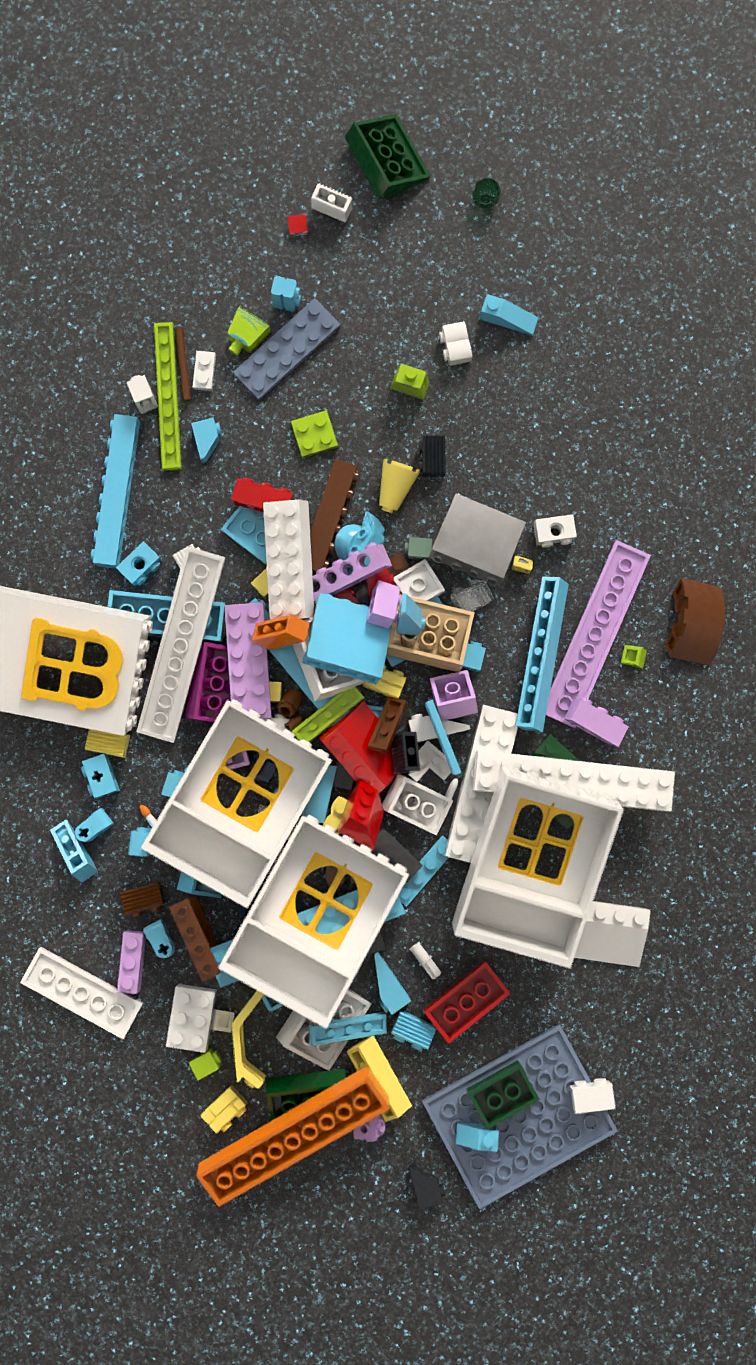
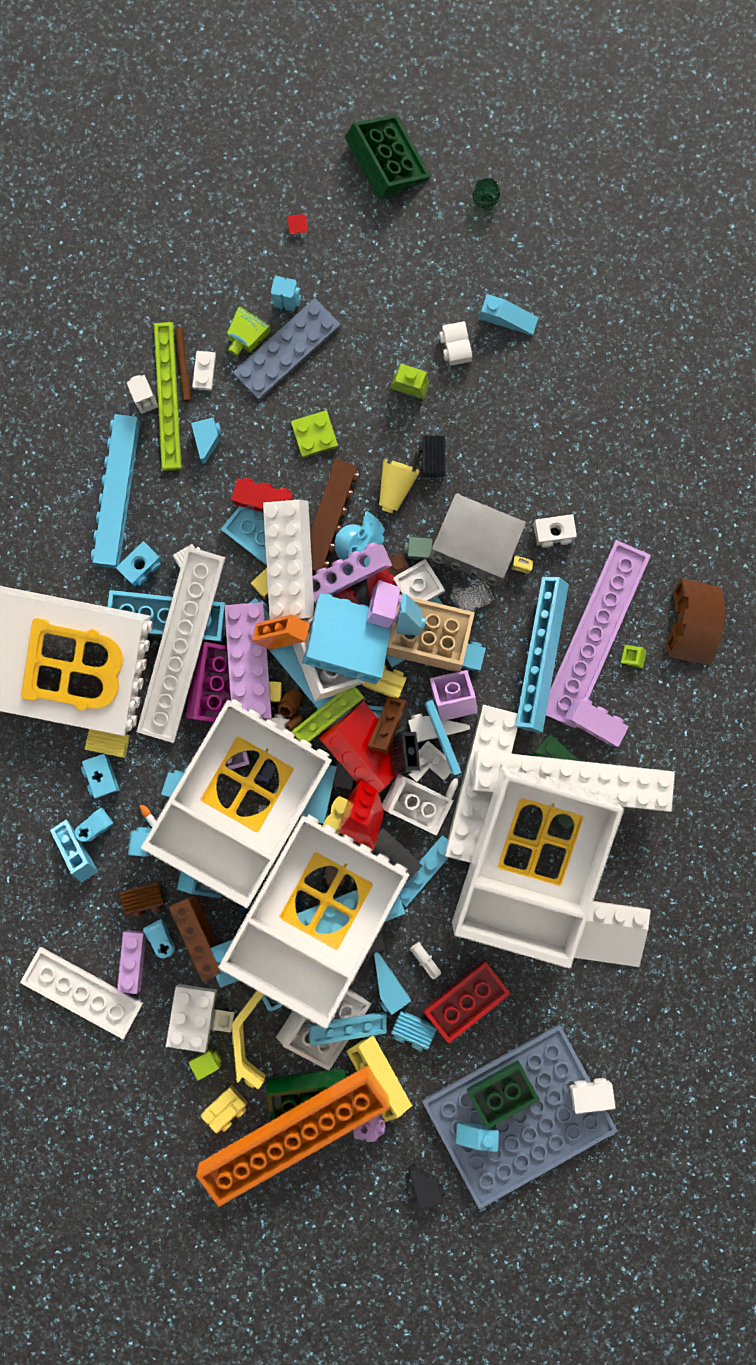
white brick [311,183,352,222] -> none

